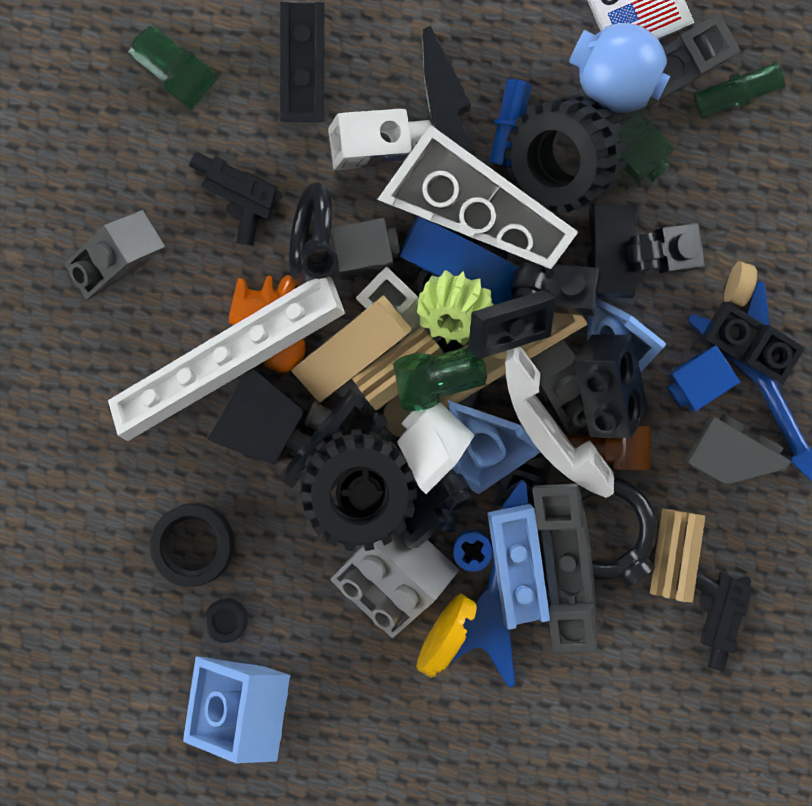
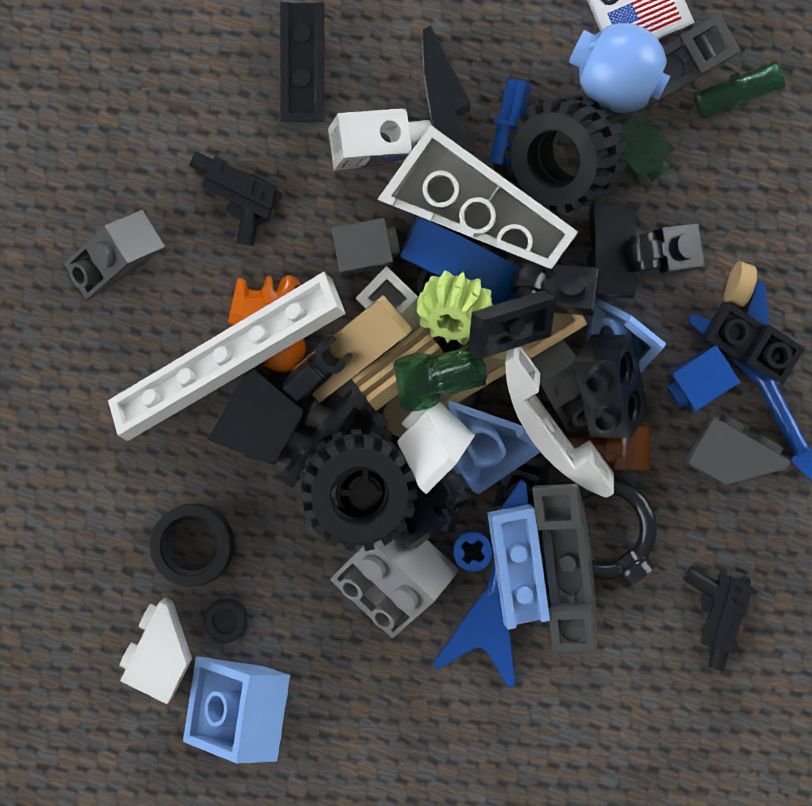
clear green piece [128,25,219,111] -> none
black piece [289,182,338,286] -> none
yellow tile [416,593,477,678] -> none
tan tile [650,508,705,602] -> none
none -> white slope [119,598,192,704]
none -> black bar [282,336,353,403]

